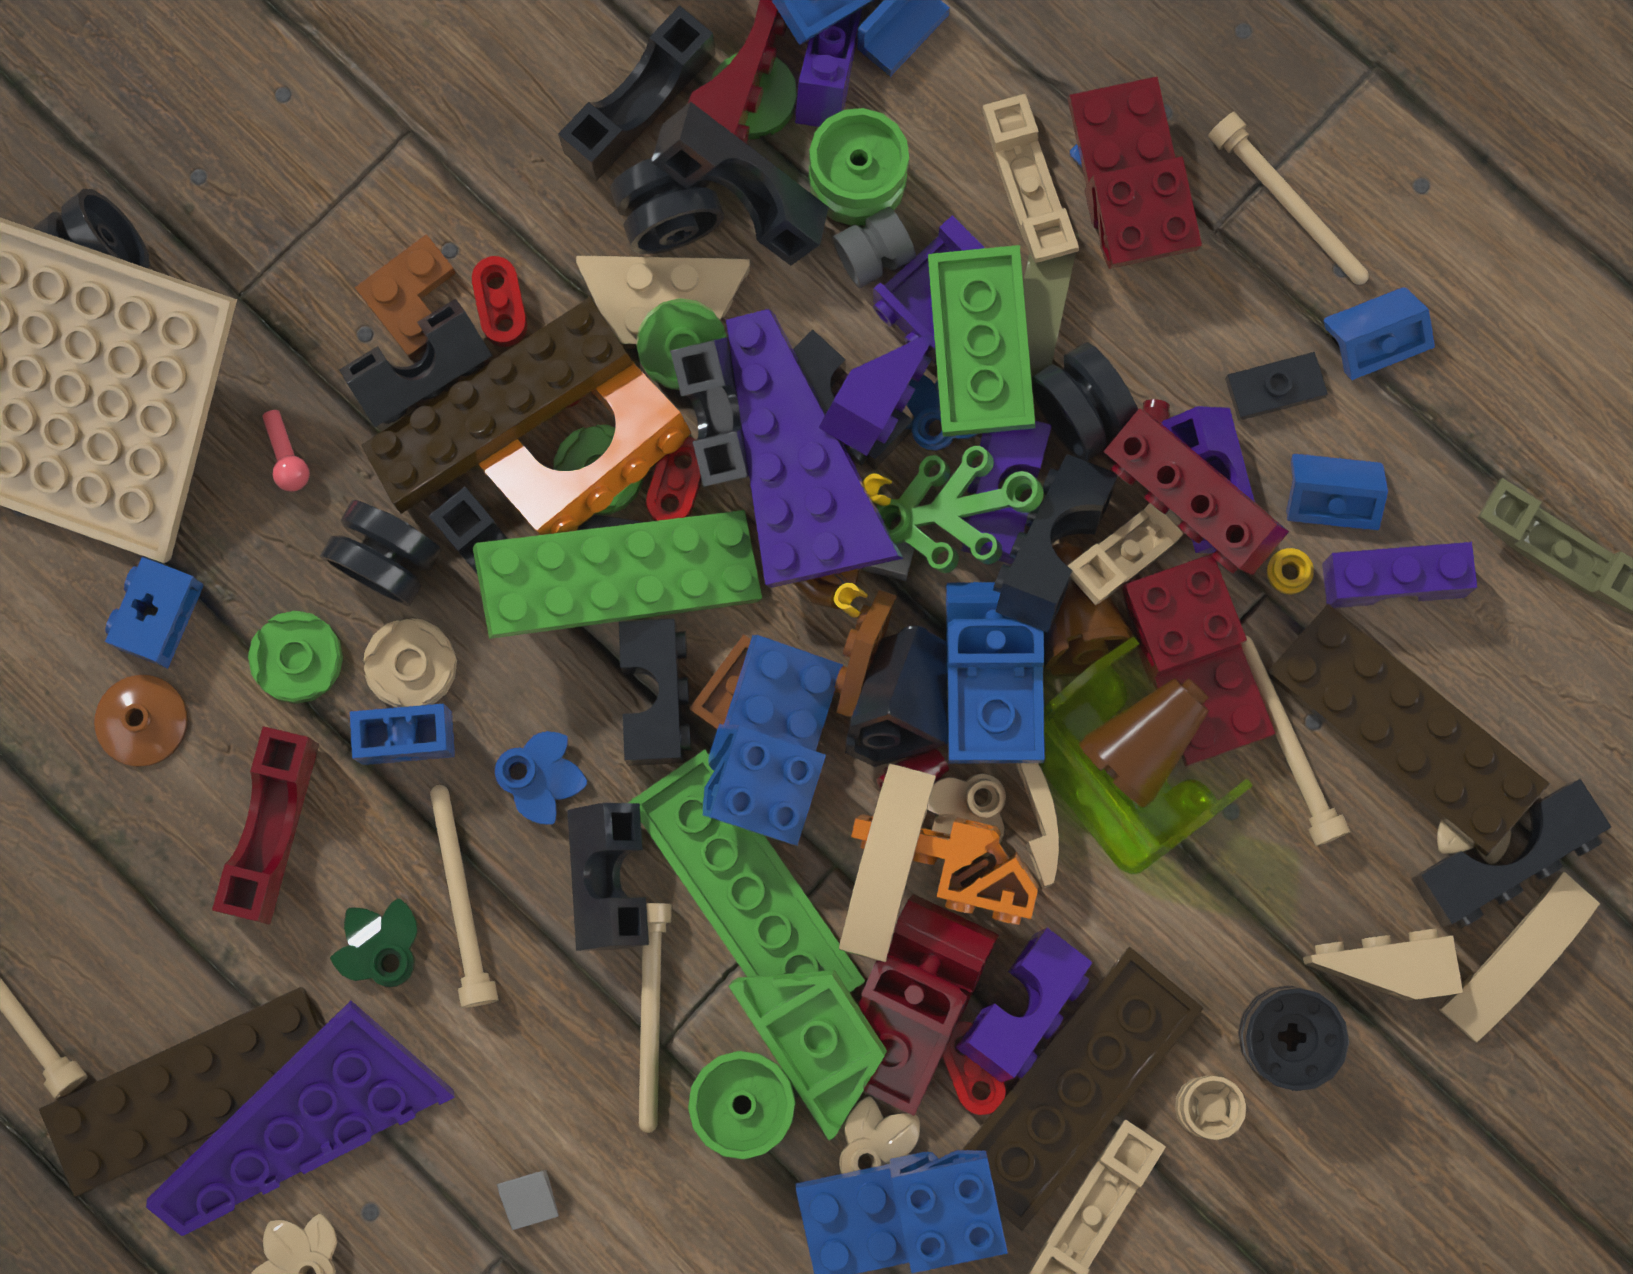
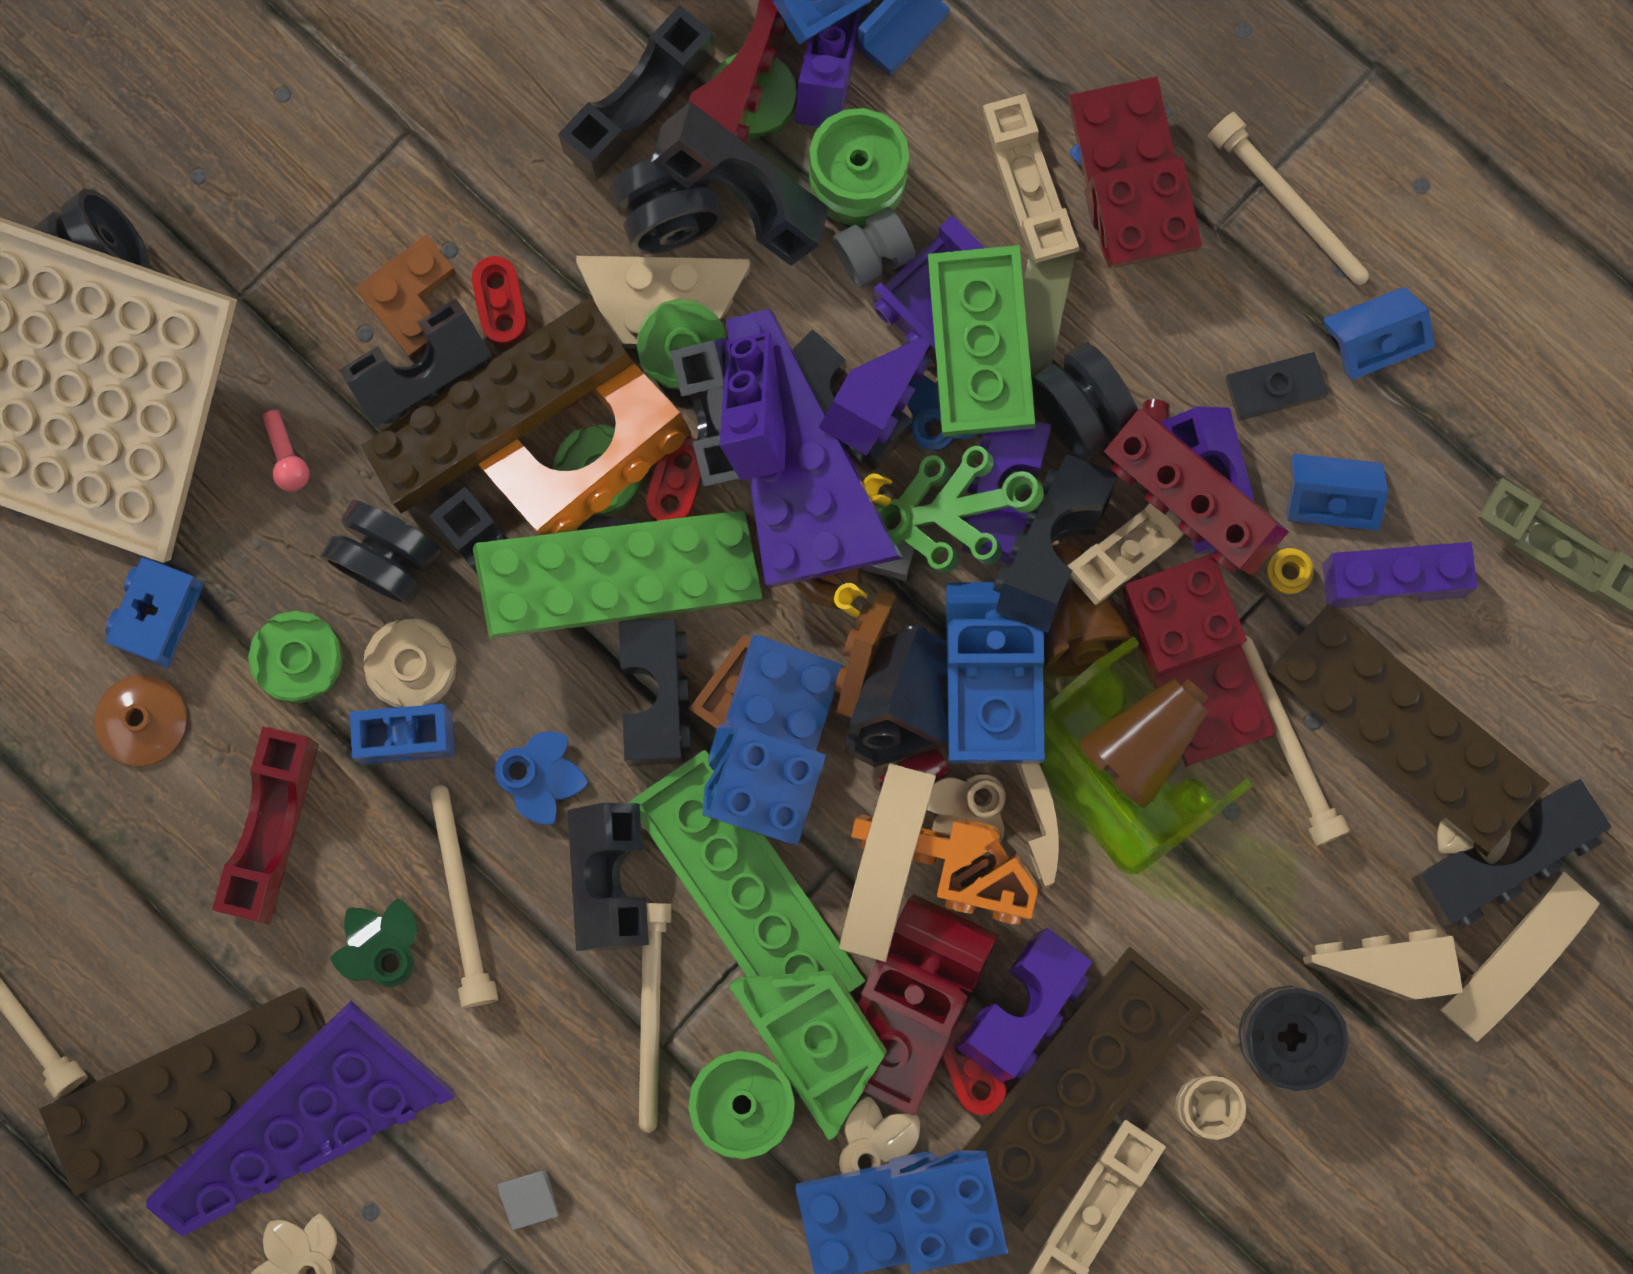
none -> dark purple slope [720,331,786,481]

